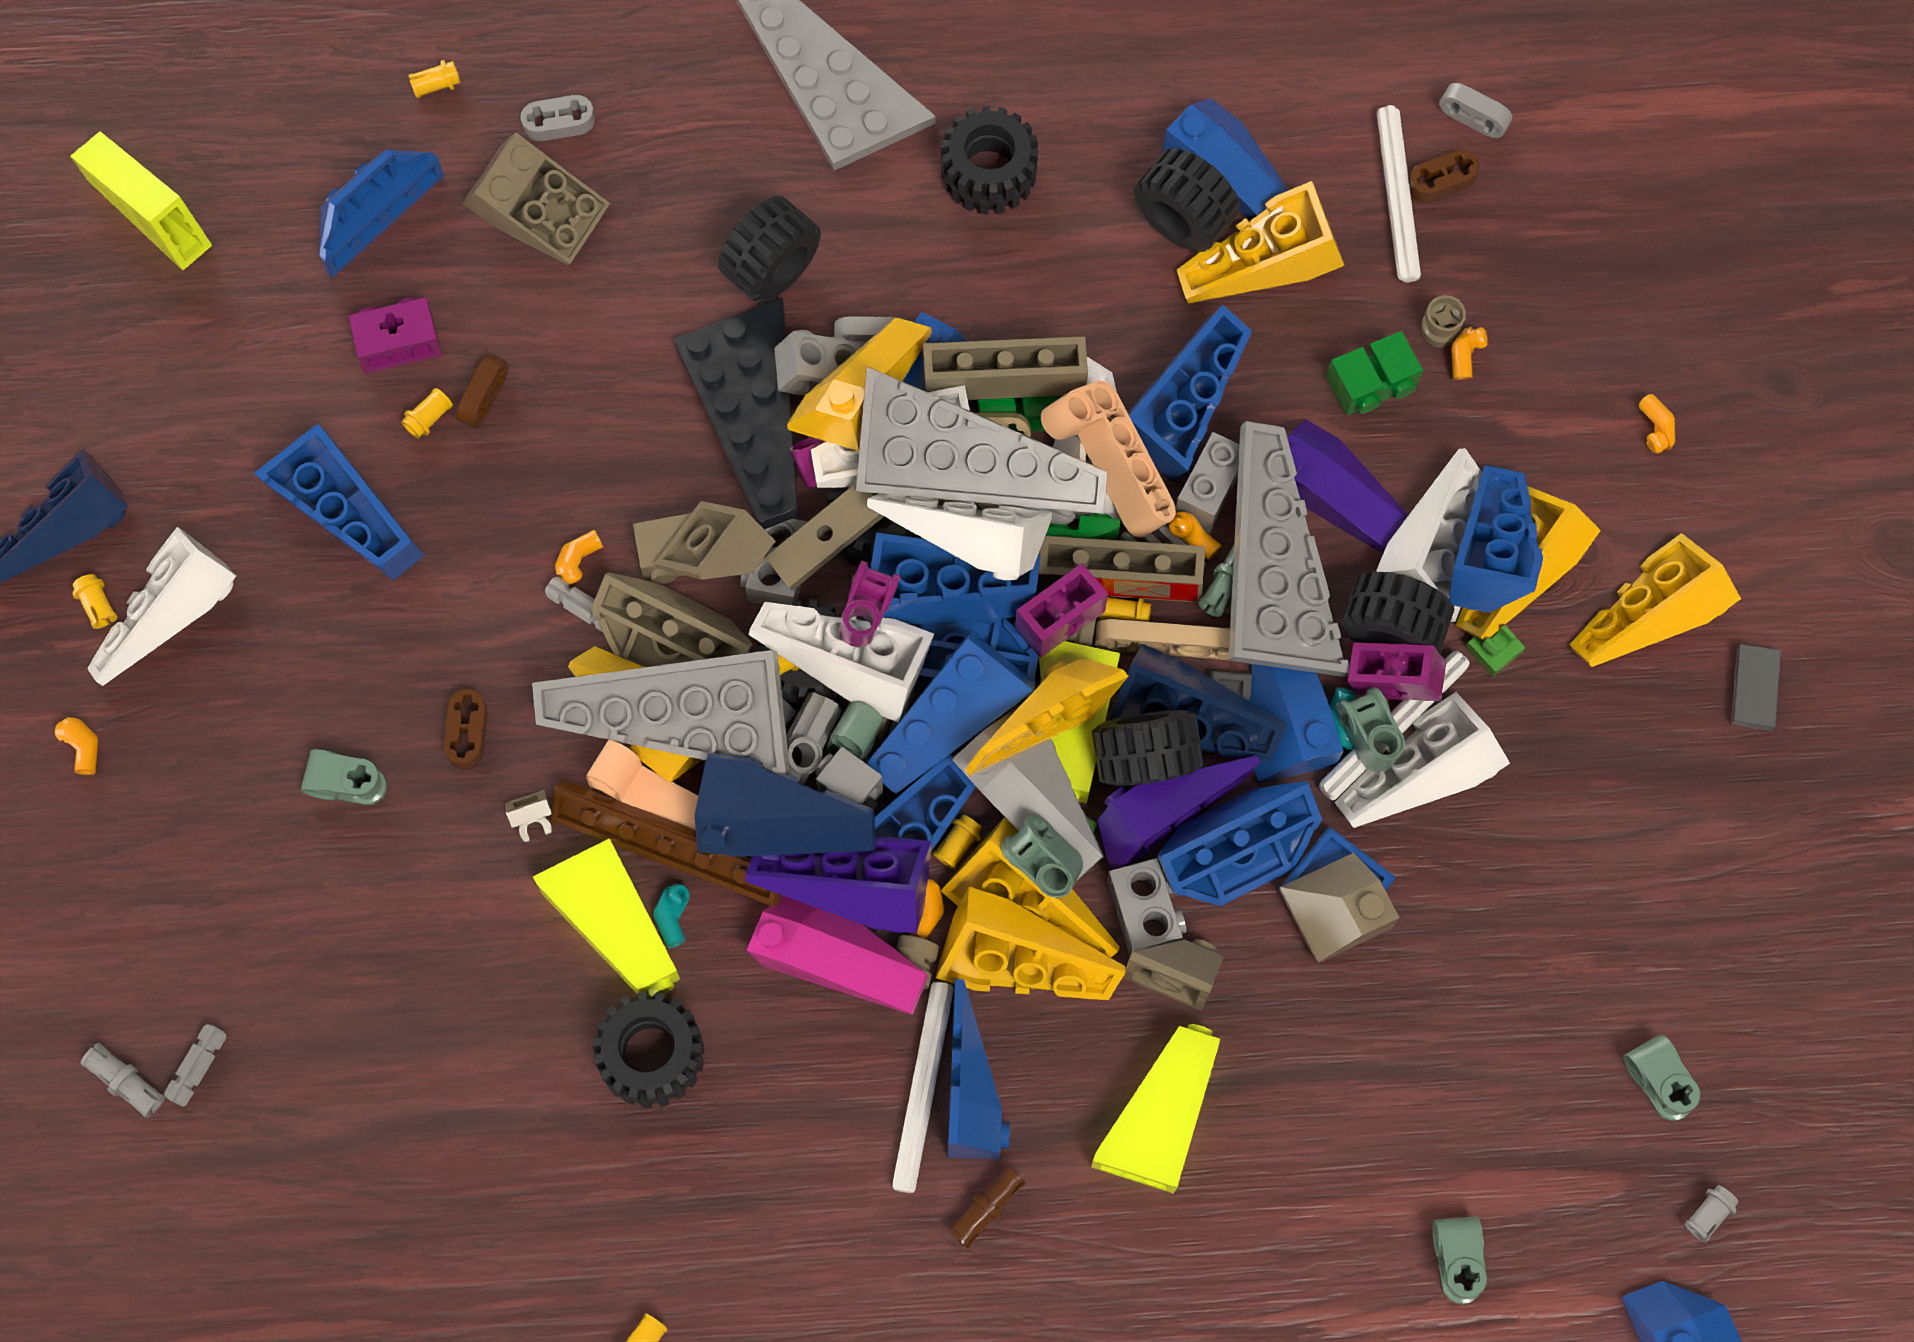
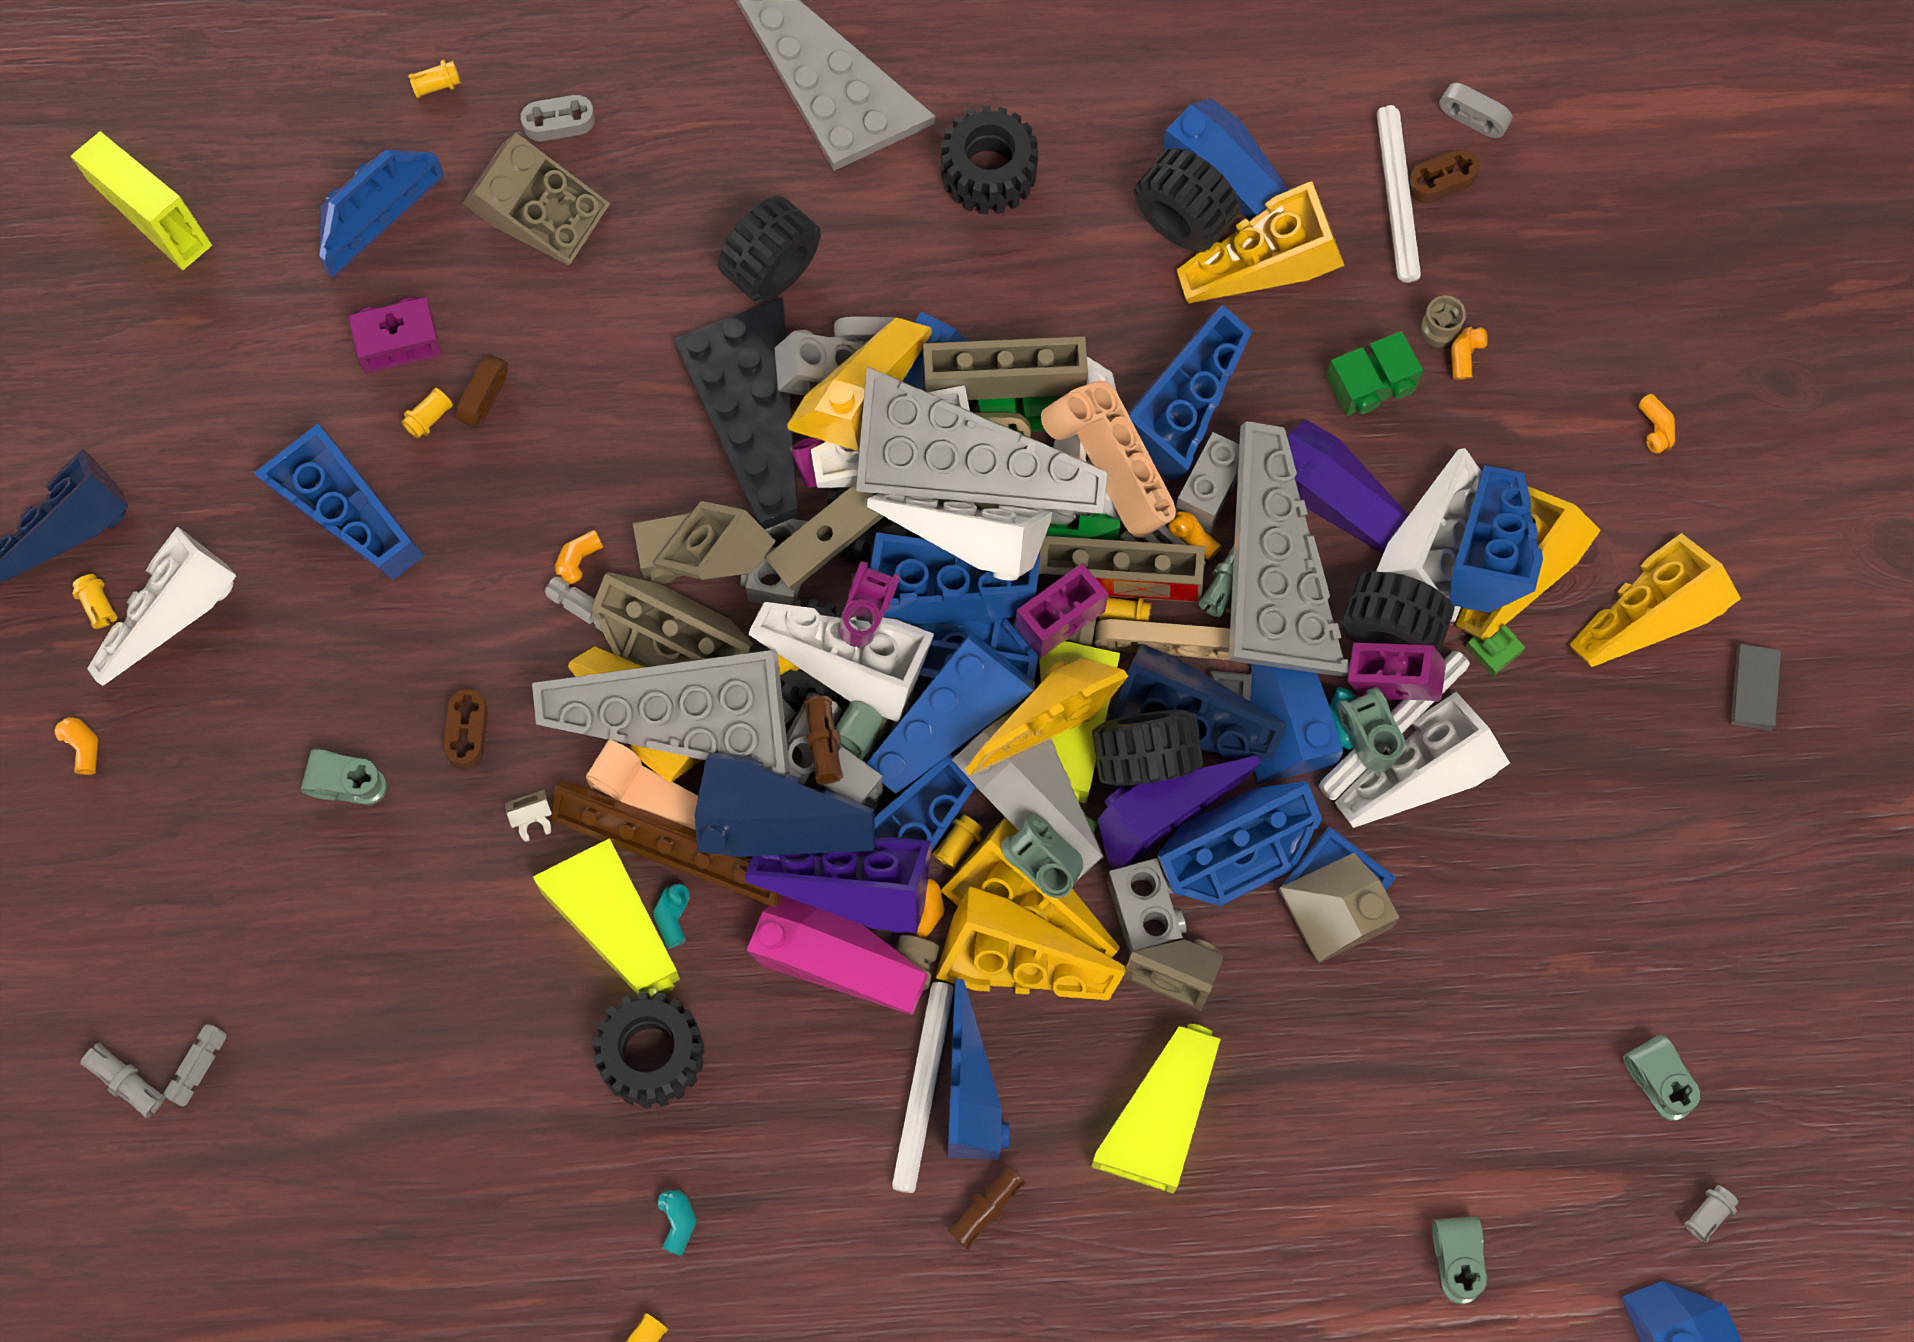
none -> teal arm [658,1189,697,1257]
none -> reddish brown pin [804,696,843,784]

